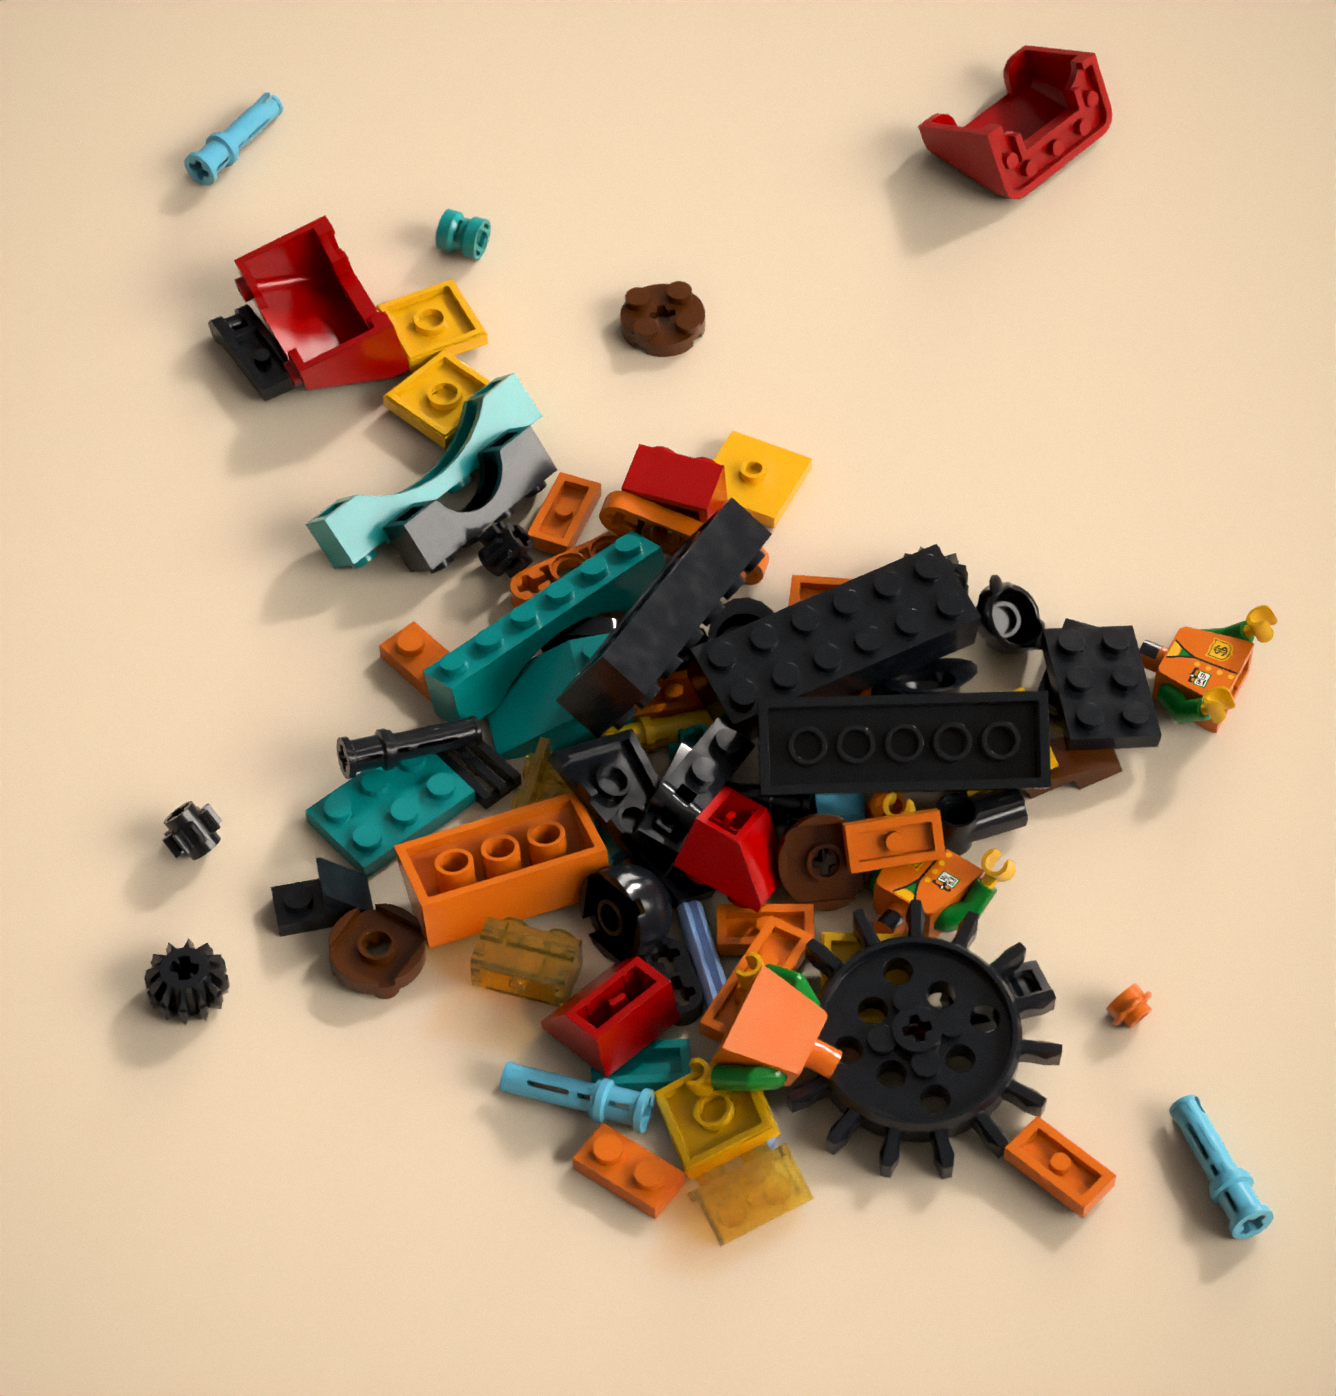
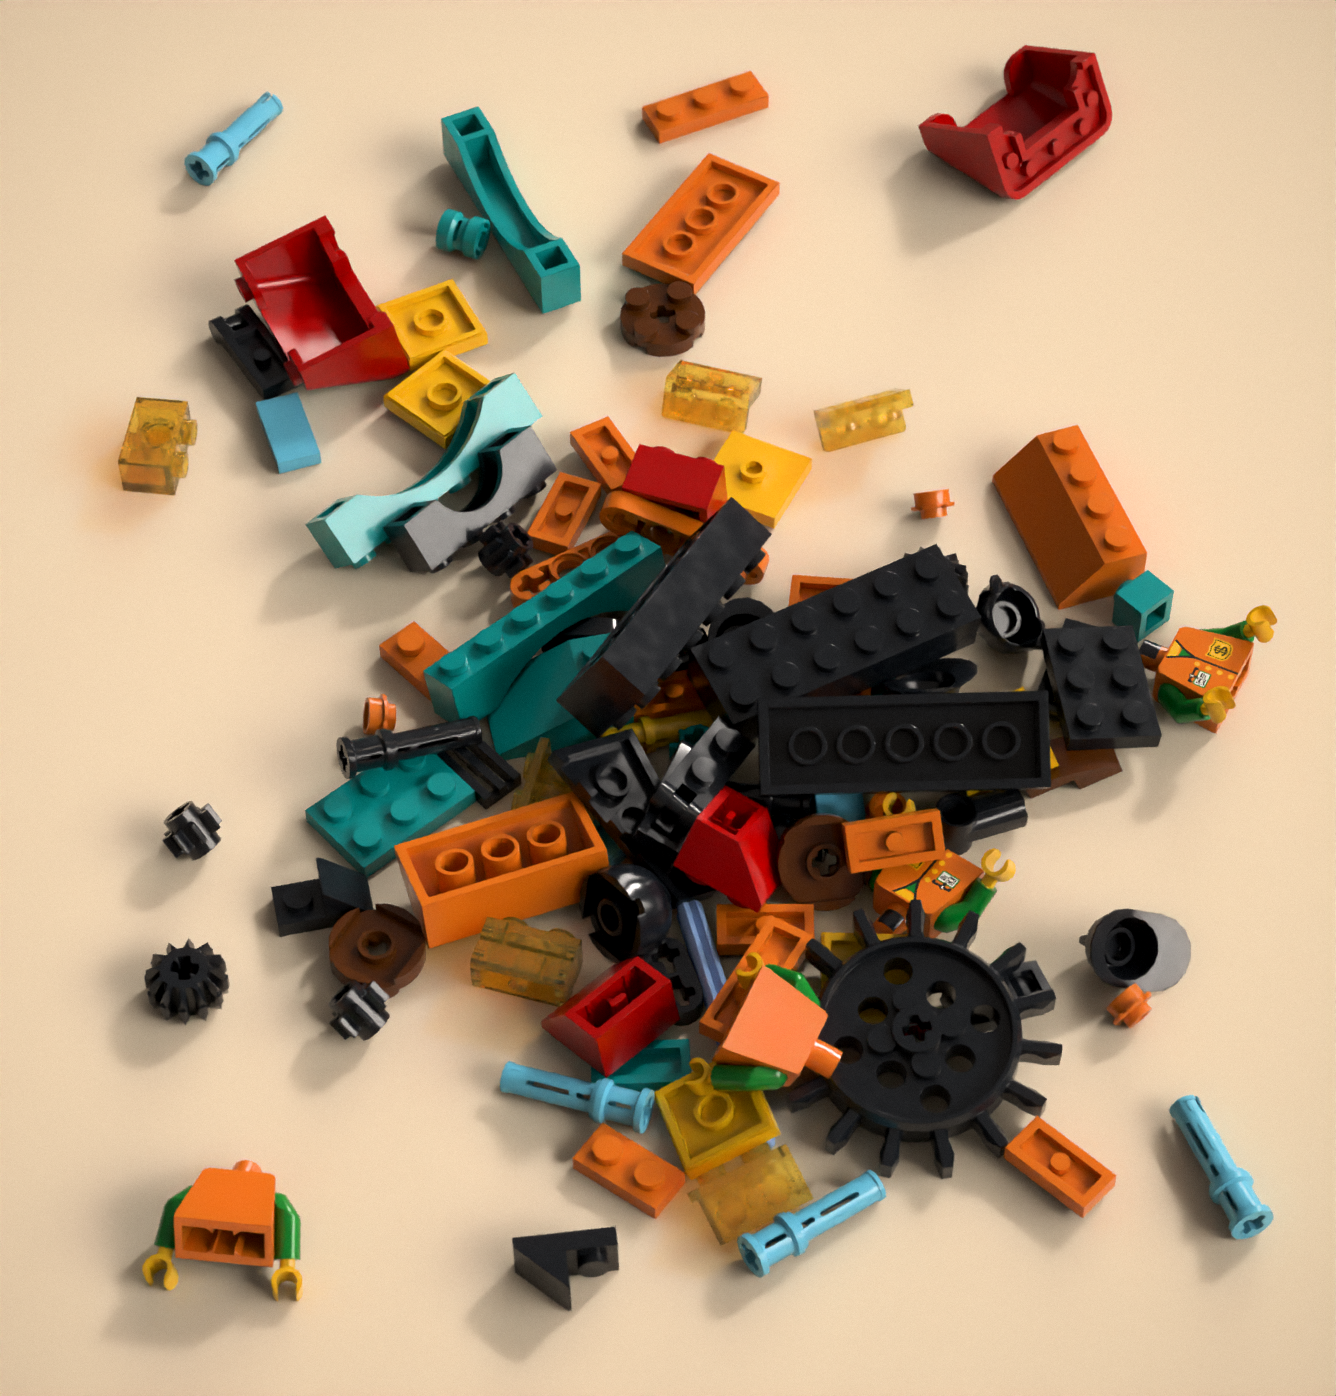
none -> clear yellow brick [118,397,198,496]
none -> orange torso [142,1160,303,1302]
none -> medium azure tile [255,392,321,474]
none -> black gear [329,979,390,1041]
none -> orange plate [363,694,396,735]
none -> teal arch [441,106,581,314]
none -> black slope [512,1226,619,1311]
none -> orange plate [570,416,635,495]
none -> orange plate [622,153,780,294]
none -> orange plate [642,71,769,144]
none -> clear yellow bracket [661,360,763,434]
none -> medium azure pin [737,1170,886,1277]
none -> clear yellow bracket [813,388,914,452]
none -> orange plate [911,489,955,519]
none -> orange slope [992,425,1147,610]
none -> black piece [1079,908,1191,992]
none -> teal plate [1112,570,1174,643]

